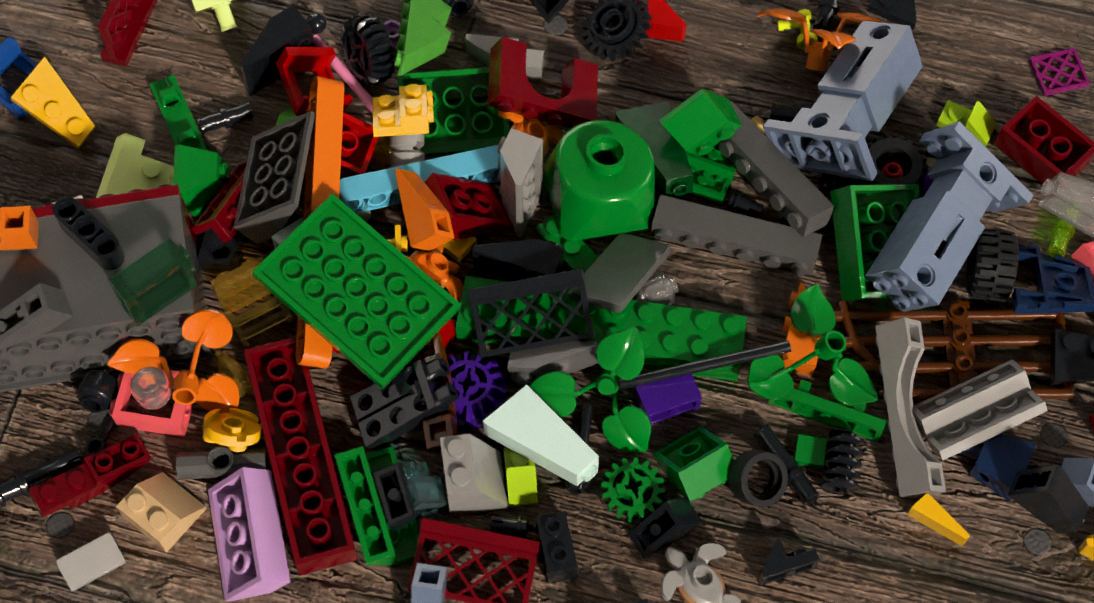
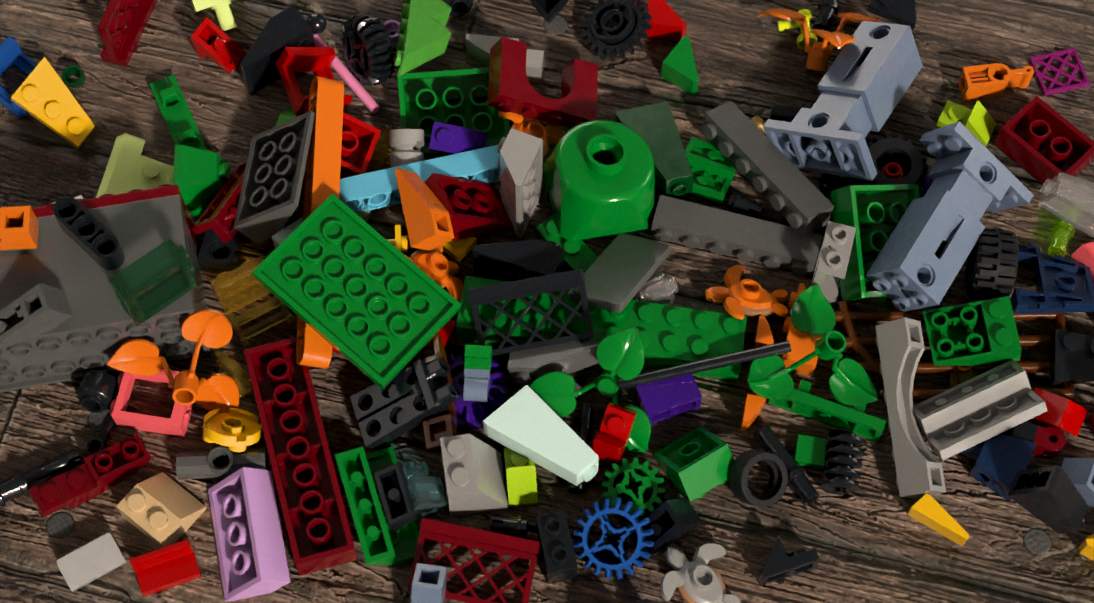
clear head [130,367,172,410] -> none
black pin [197,101,254,135] -> none
yellow plate [373,84,434,137] -> none
green slope [659,89,742,156] -> none
none -> dark green hinge [62,65,86,88]
none -> red panel [129,539,202,597]
none -> red slope [190,17,247,74]
none -> dark purple slope [429,121,488,154]
none -> leg [463,345,493,402]
none -> blue gear [573,497,654,579]
none -> red slope [592,402,637,466]
none -> green slope [661,36,699,95]
none -> orange animal [705,265,789,320]
none -> orange slope [740,316,774,432]
none -> light grey panel [811,221,856,306]
none -> green slope [923,296,1022,366]
none -> orange piece [958,63,1034,101]
none -> dark red leg [1007,421,1066,458]
none -> red slope [1032,387,1088,437]

